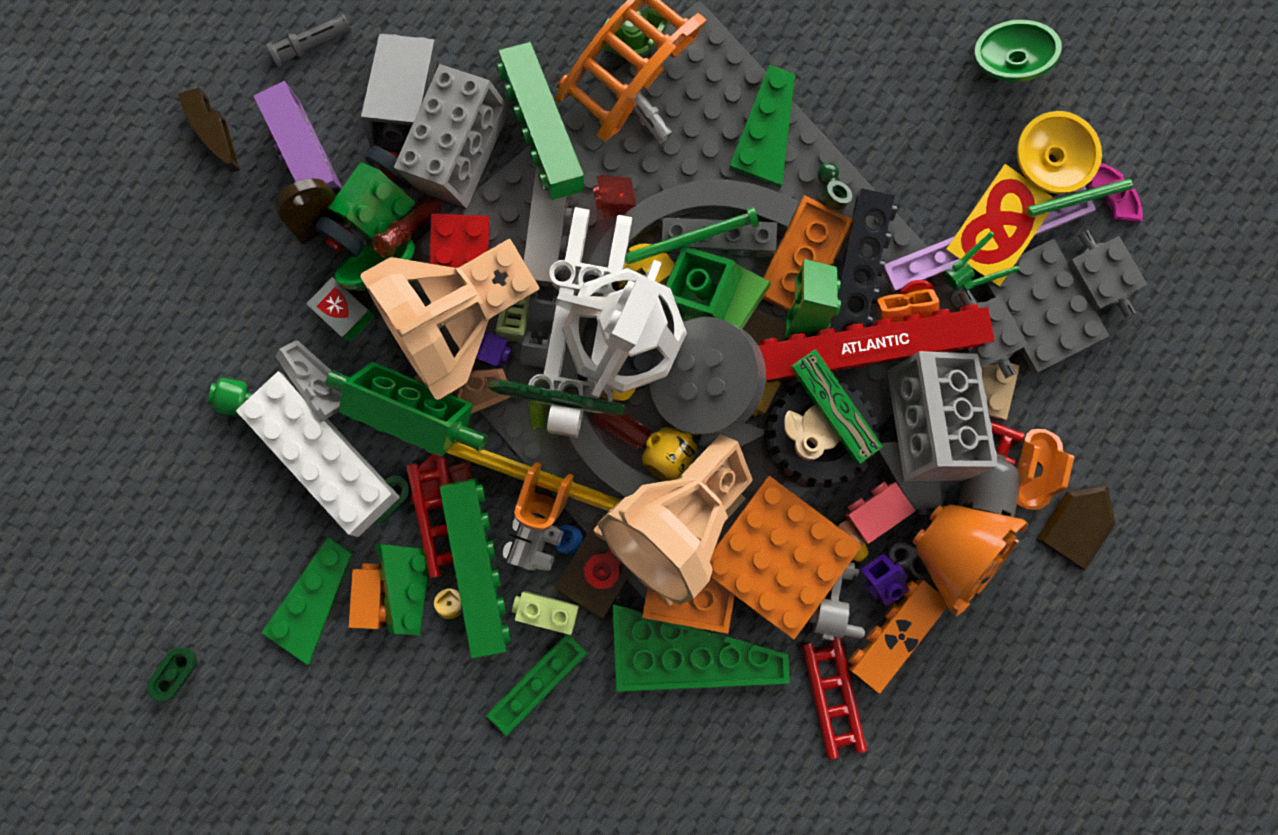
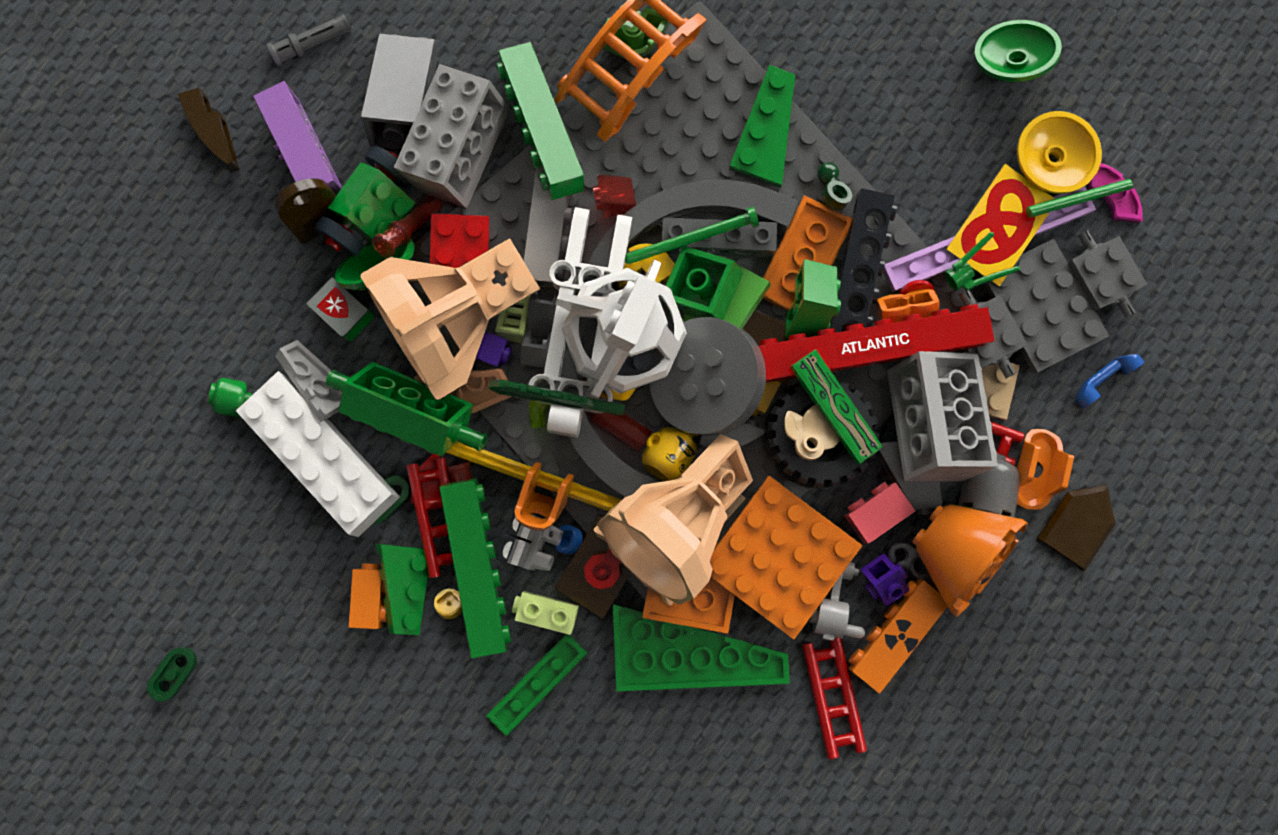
green wing [261,537,353,665] -> none
light grey pin [633,91,673,144] -> none
light nougat arm [838,520,869,562] -> none
none -> blue bar [1076,354,1144,409]

